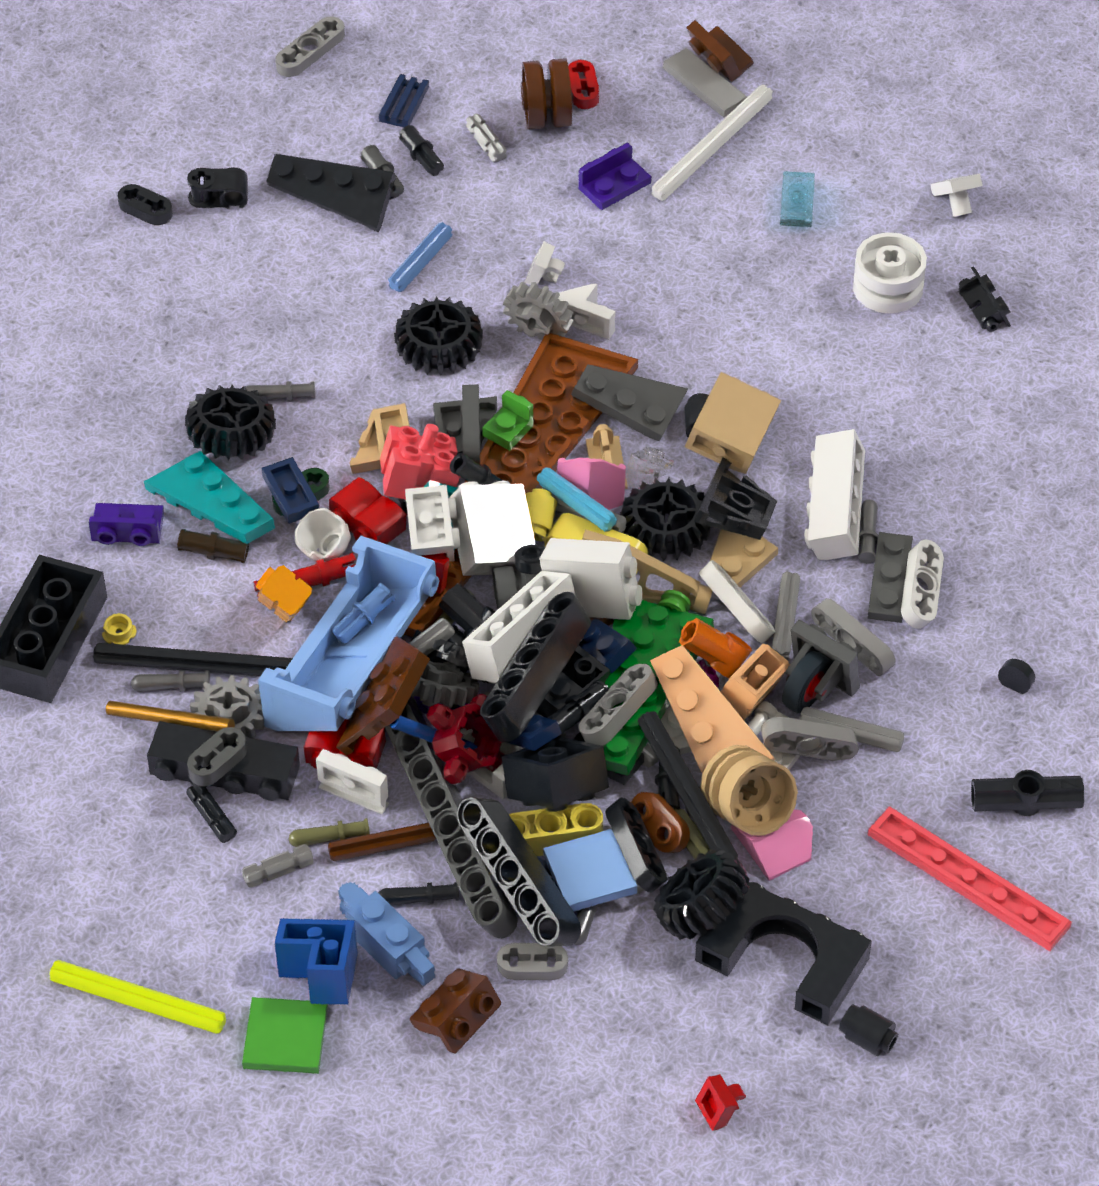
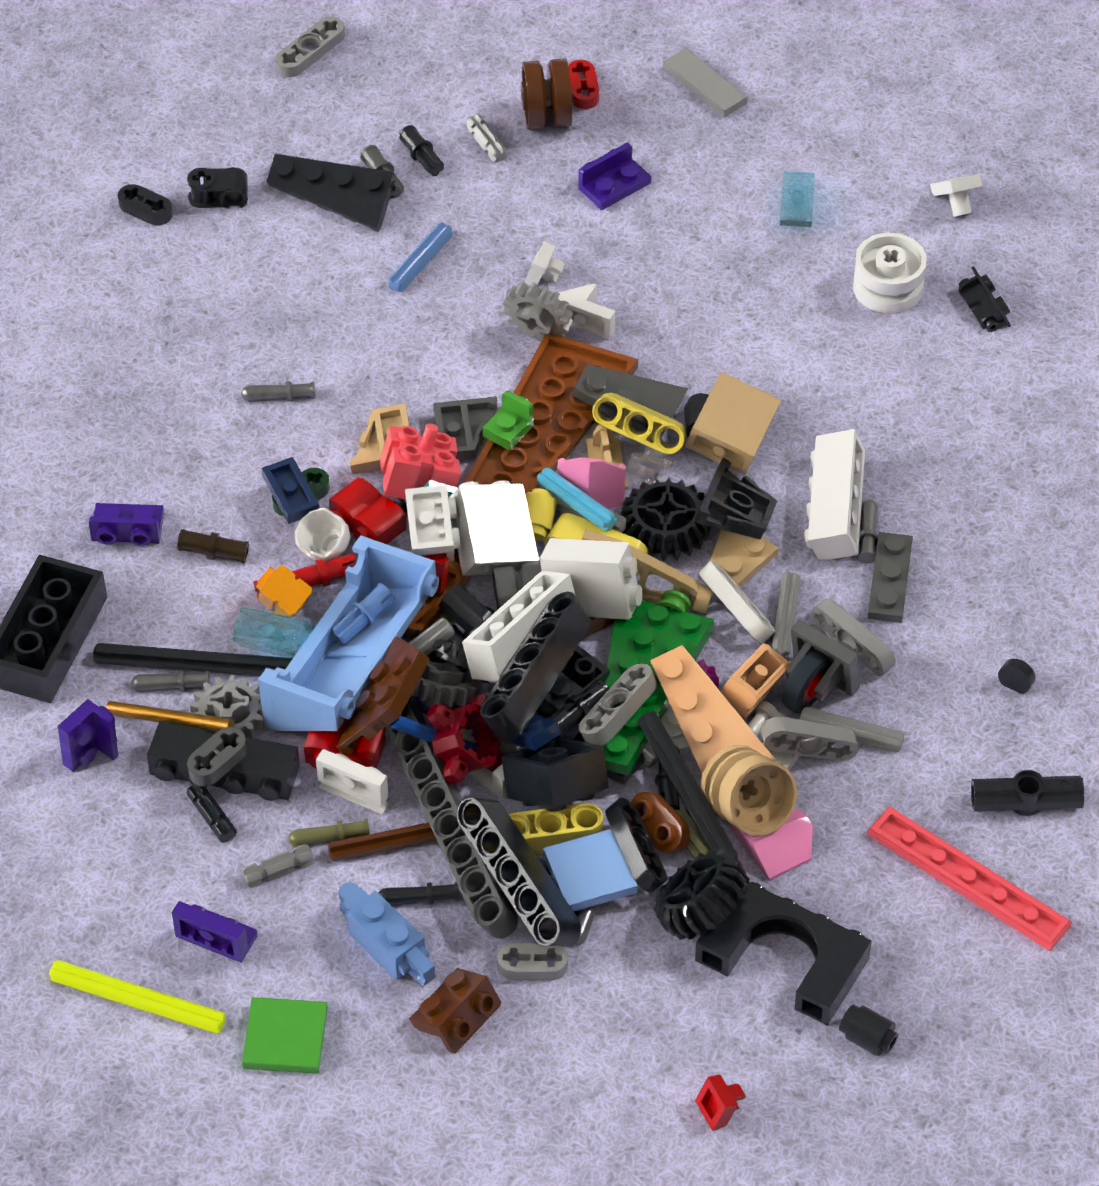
light yellow plate [102,613,137,645] -> none
teal wing [144,451,275,544] -> none
black gear [185,384,276,461] -> none
blue brick [275,918,358,1005] -> none
dark blue tile [379,74,429,127] -> none
black gear [394,295,483,376] -> none
black axle [450,453,503,485] -> none
dark grey beam [462,384,480,465] -> none
black tile [514,544,545,574] -> none
dark blue plate [579,617,636,674] -> none
white axle [652,85,773,201] -> none
orange piece [679,618,752,678] -> none
reddish brown bracket [686,20,754,82] -> none
white beam [901,539,944,629] -> none
none -> dark purple bracket [57,699,119,772]
none -> dark purple bracket [172,901,258,963]
none -> clear light blue brick [232,607,315,658]
none -> light yellow beam [592,393,687,454]

